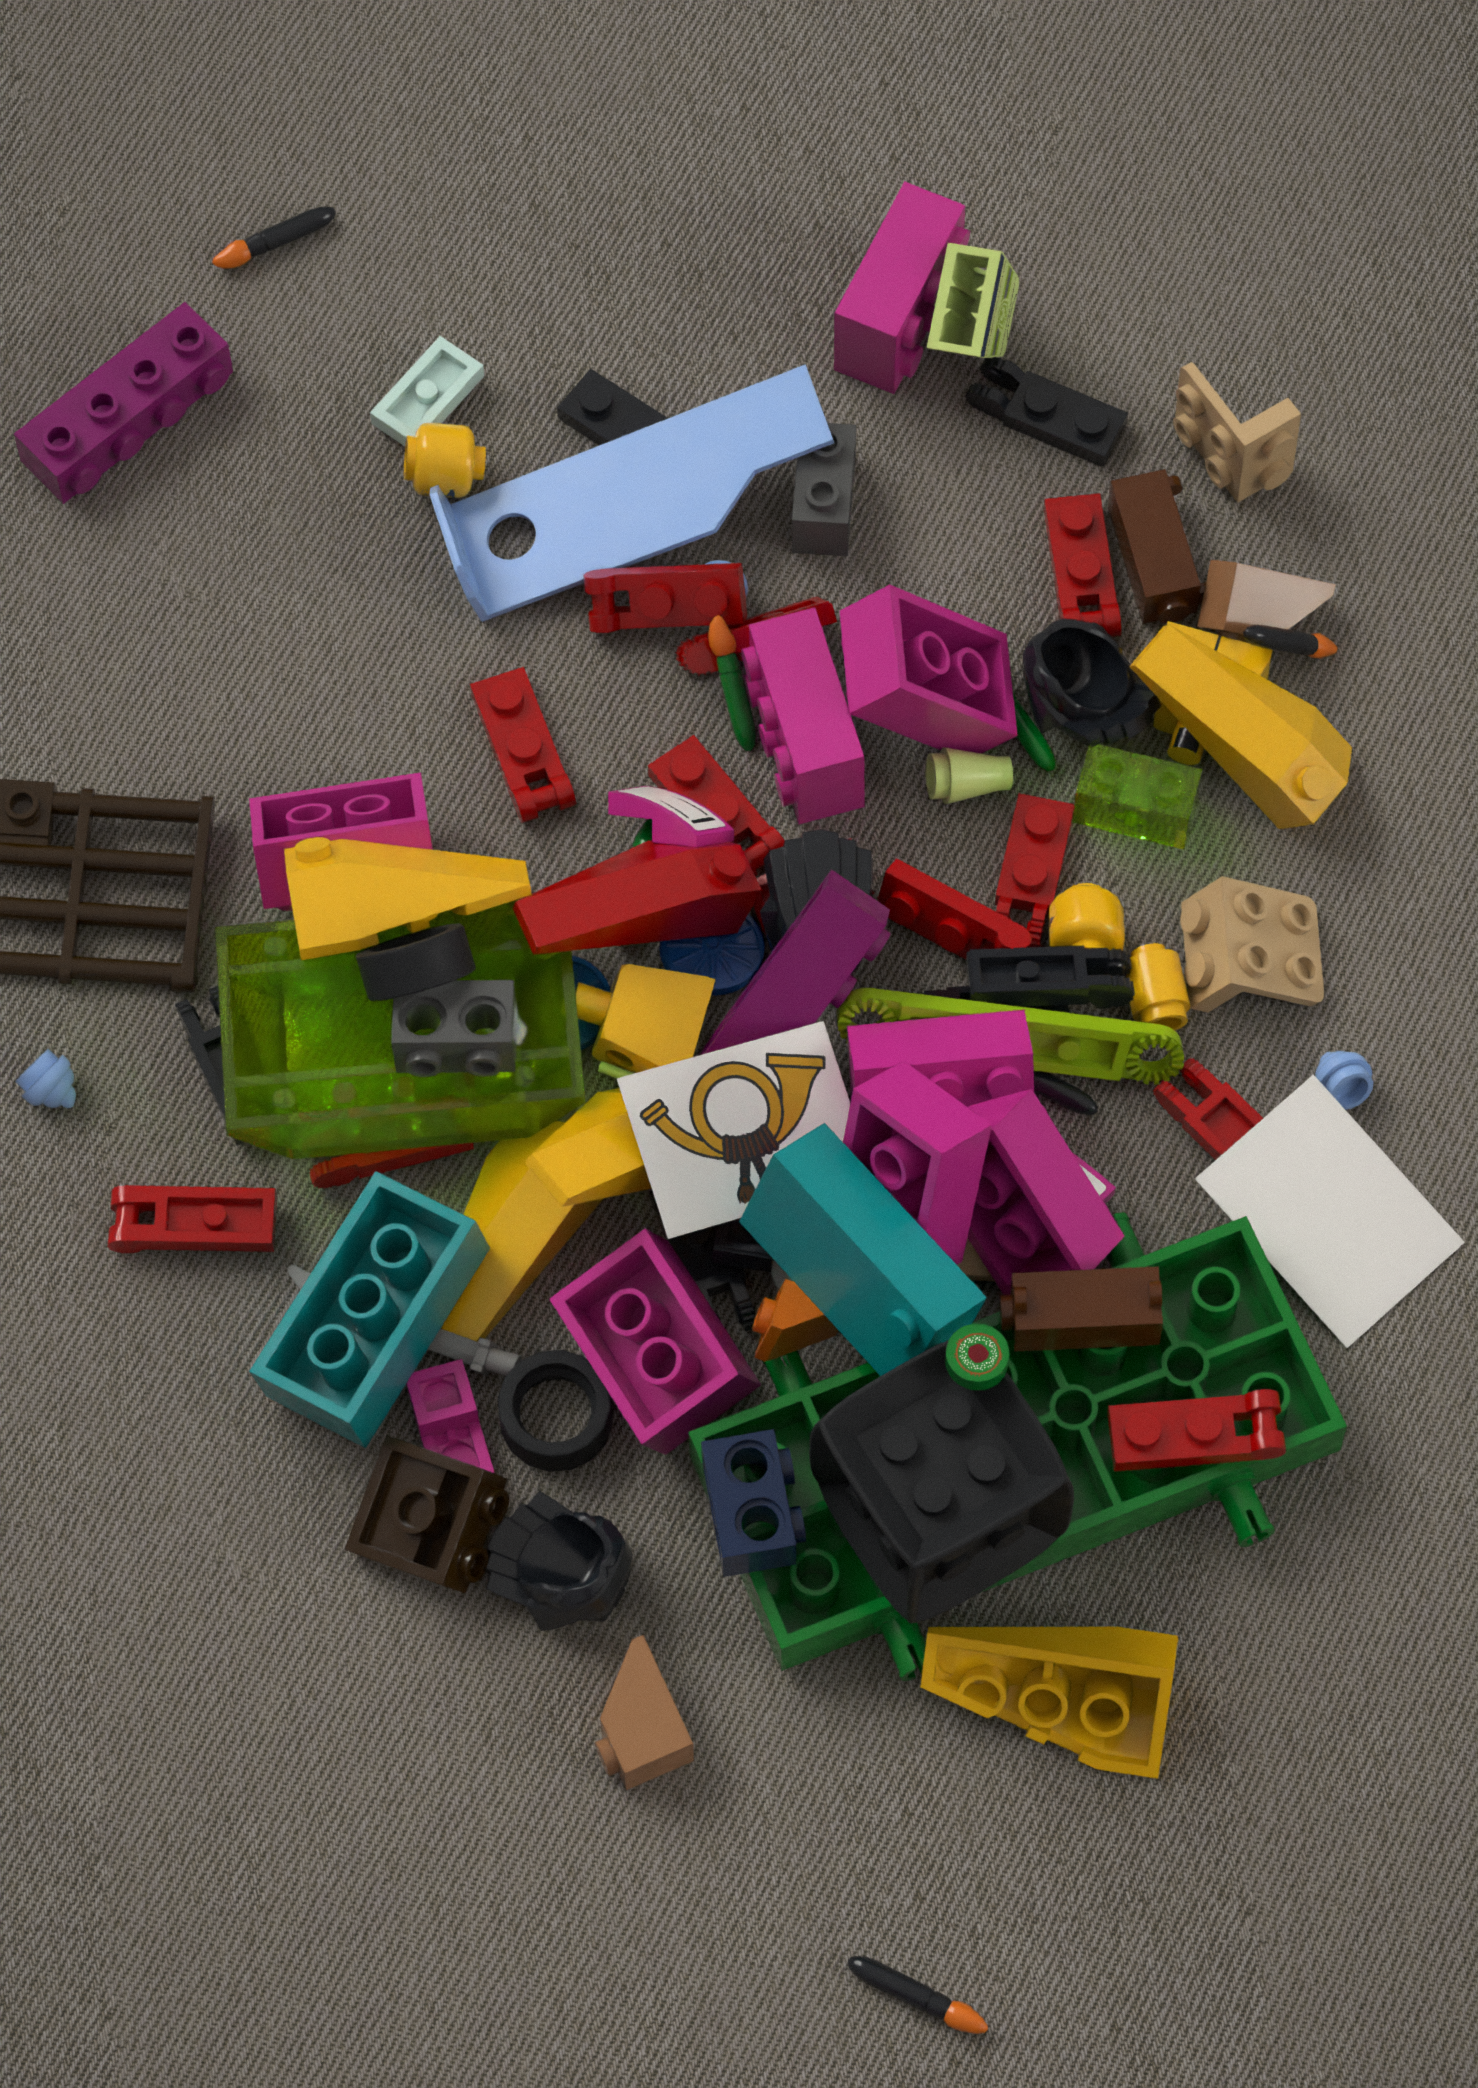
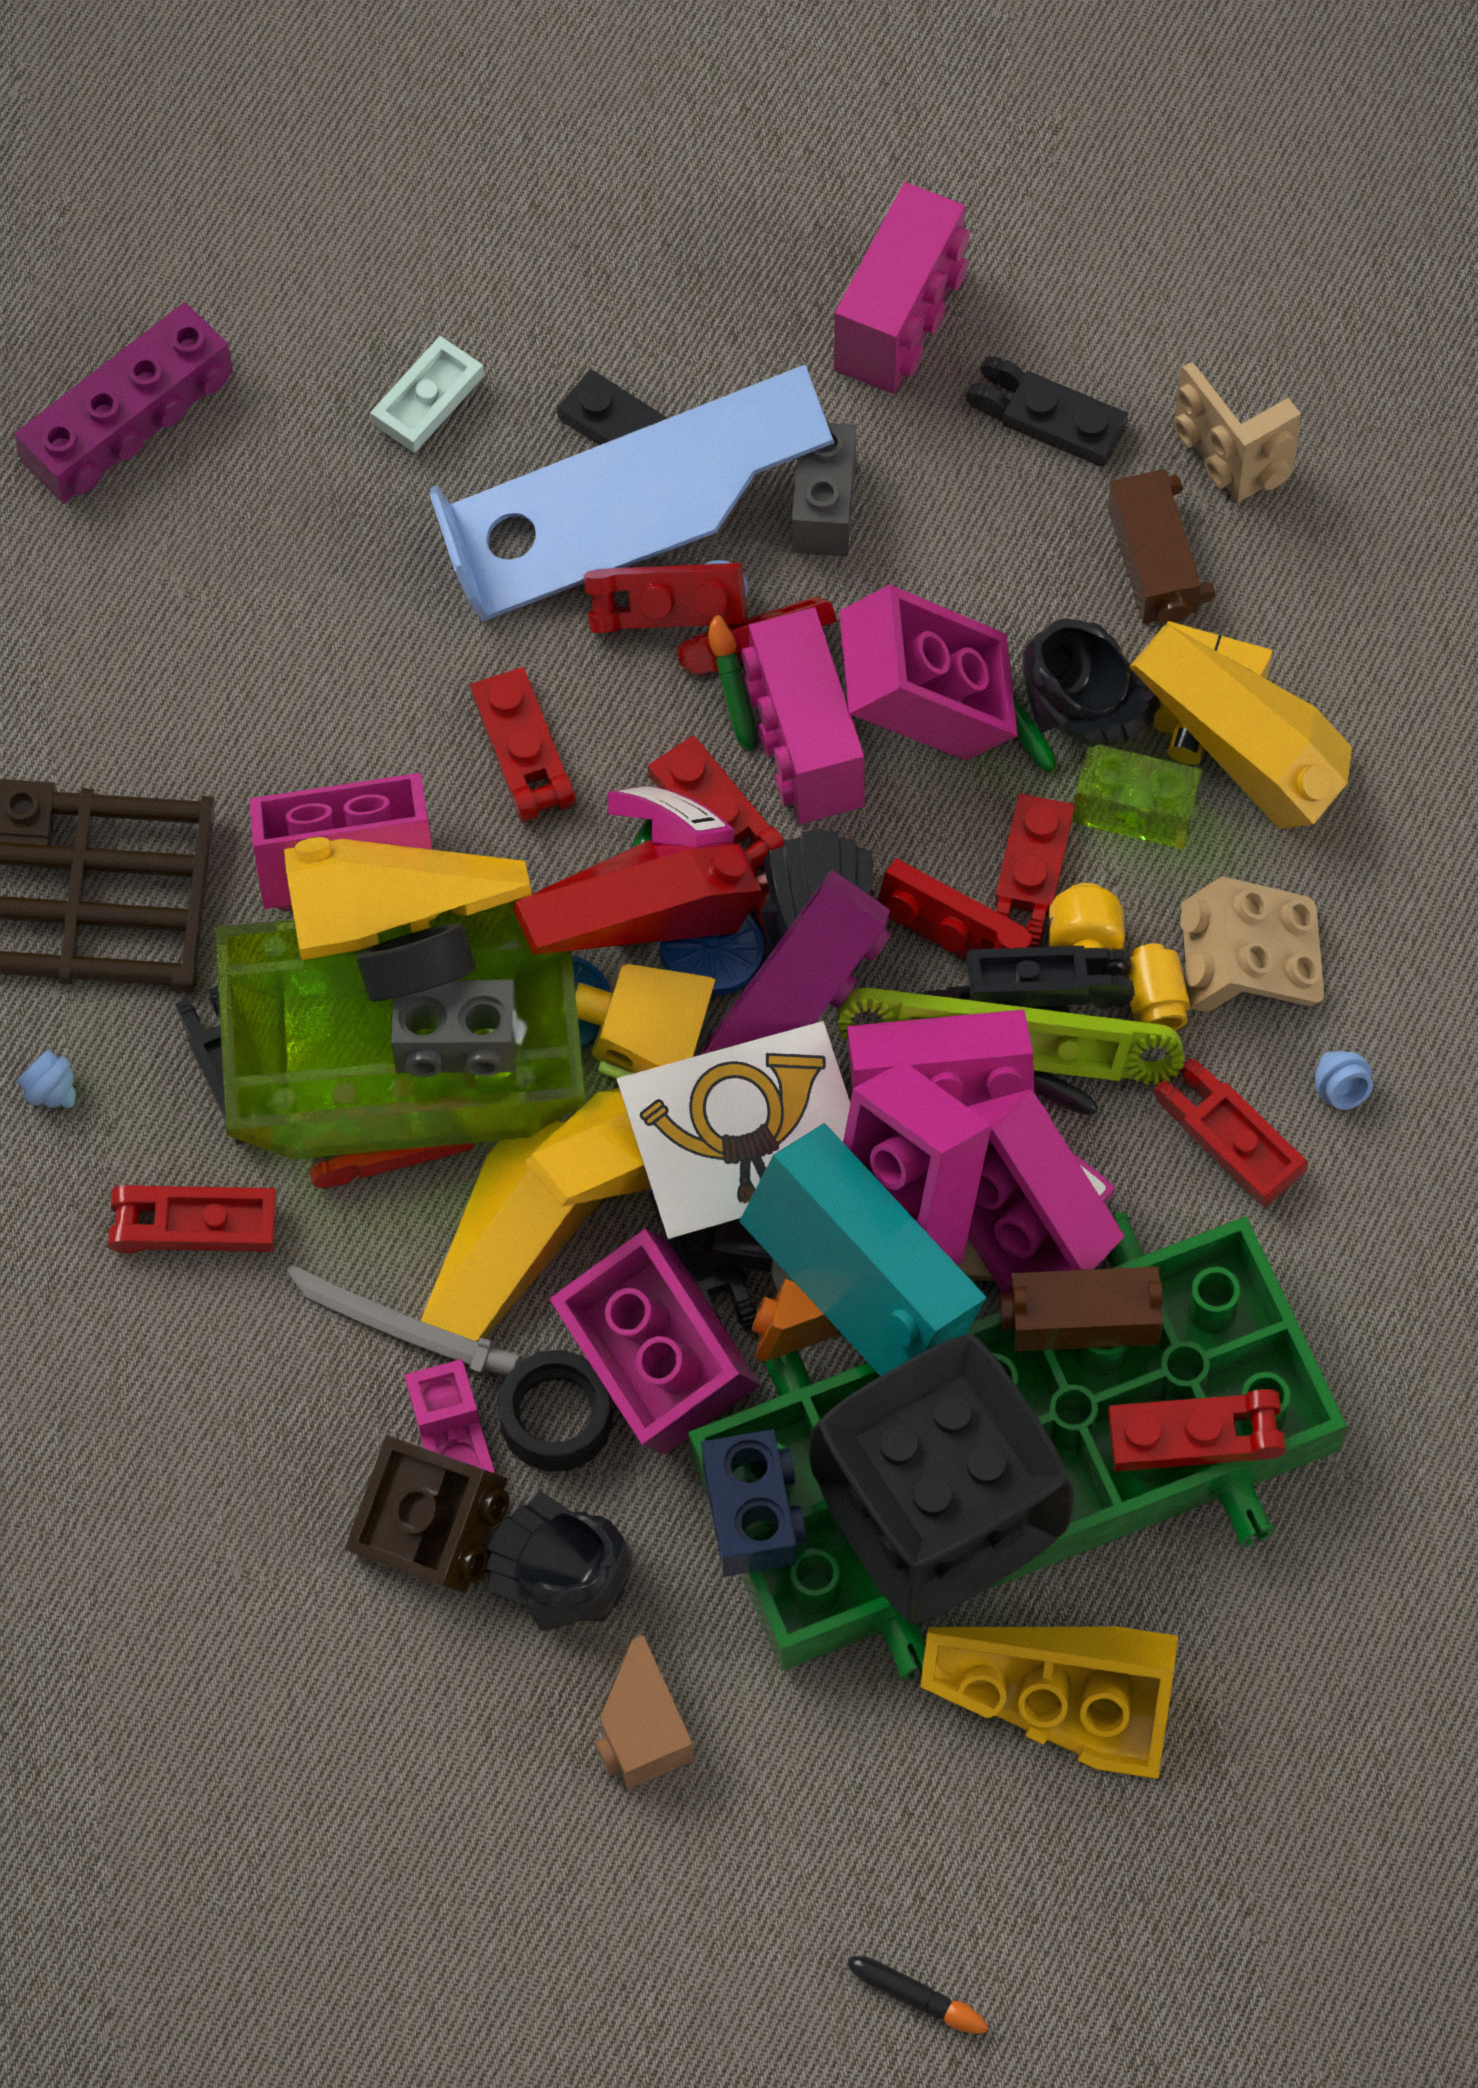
black piece [212,206,336,269] -> none
teal brick [249,1171,490,1449] -> none
yellow head [404,423,486,498] -> none
yellowish green cone [925,747,1013,805] -> none
yellowish green torso [927,243,1019,358] -> none
green tile [945,1324,1009,1390] -> none
red plate [1044,493,1122,637] -> none
white sticker [1195,1074,1465,1348] -> none
medium nougat slope [1197,560,1336,644] -> none
black piece [1243,625,1338,659] -> none

